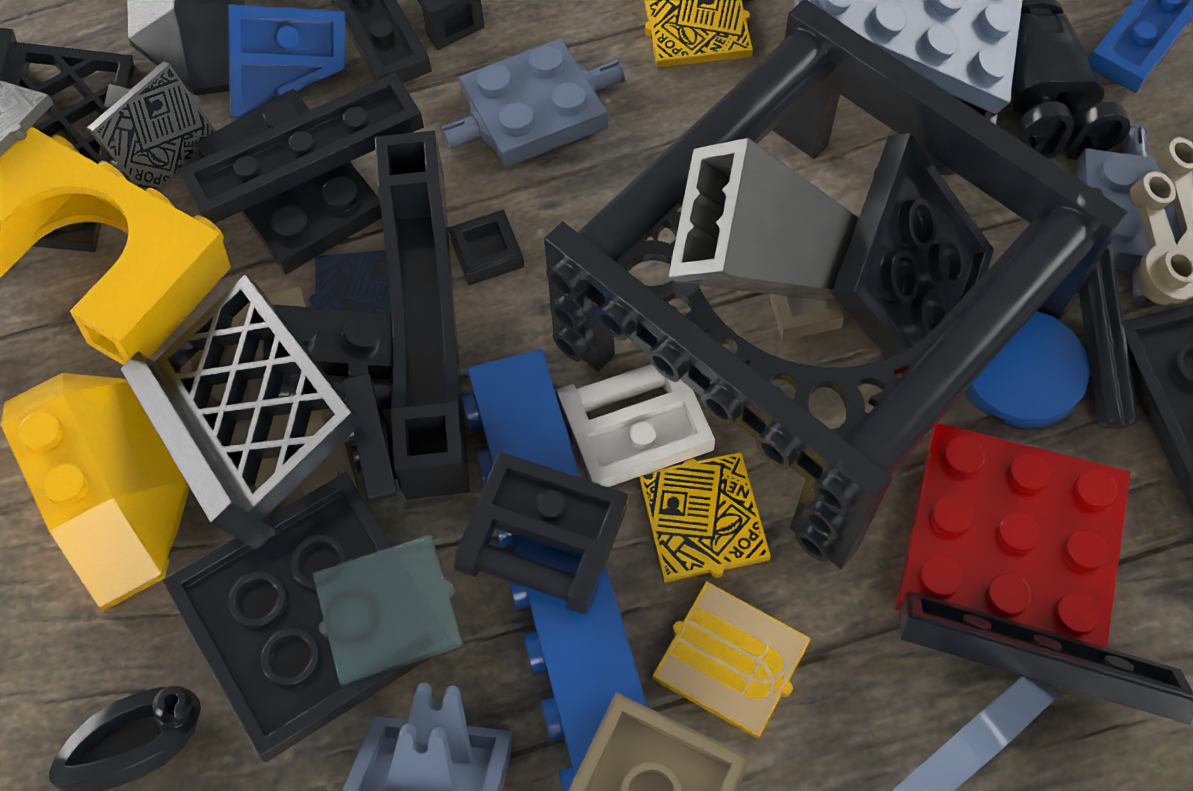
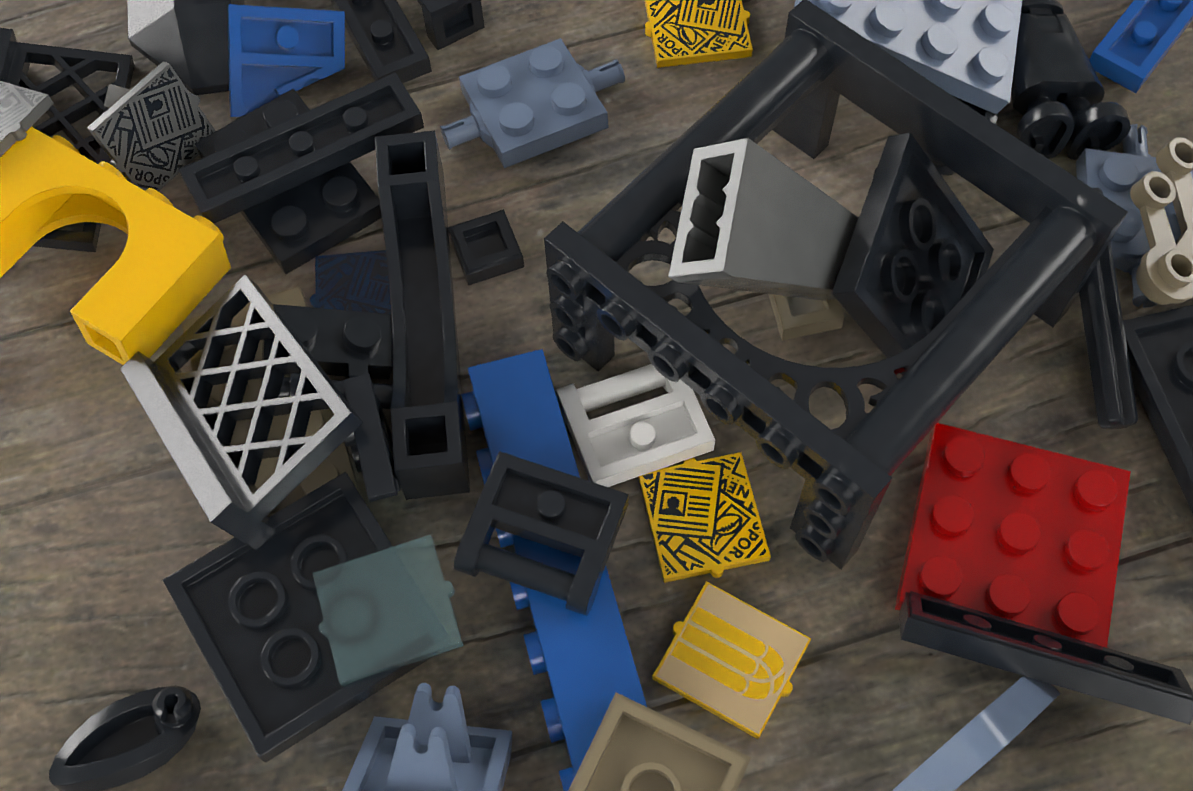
yellow wedge [1,373,190,612] -> none
blue tile [965,311,1091,429] -> none

